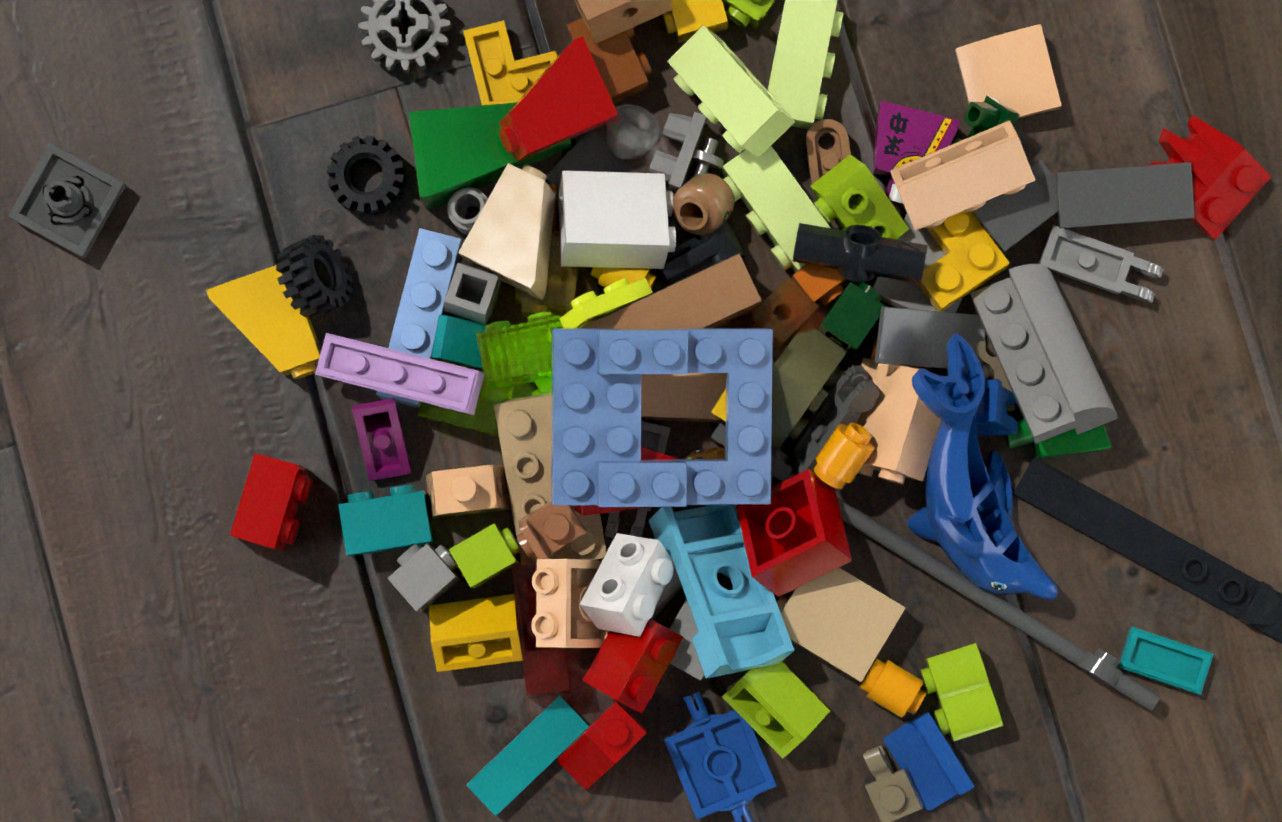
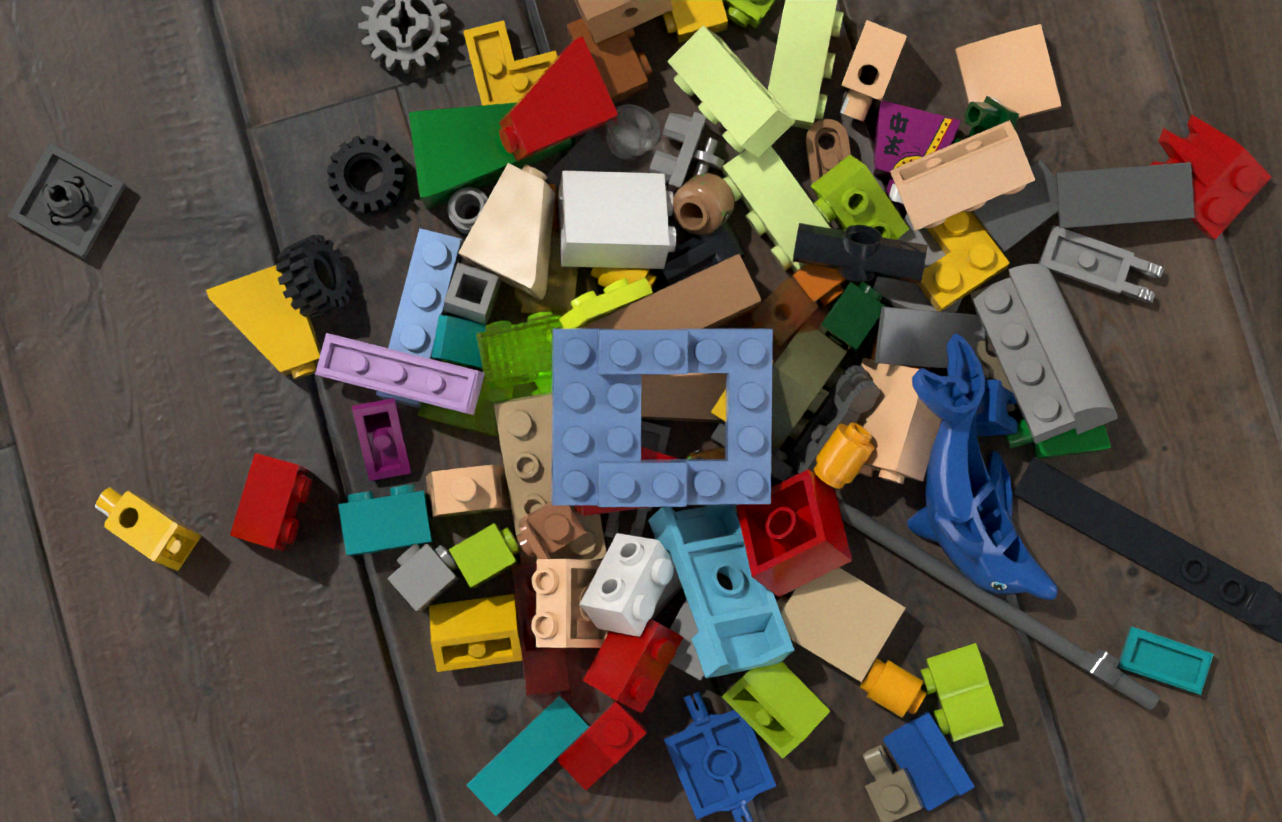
none -> yellow torso [95,487,202,571]
none -> light nougat torso [840,20,907,122]

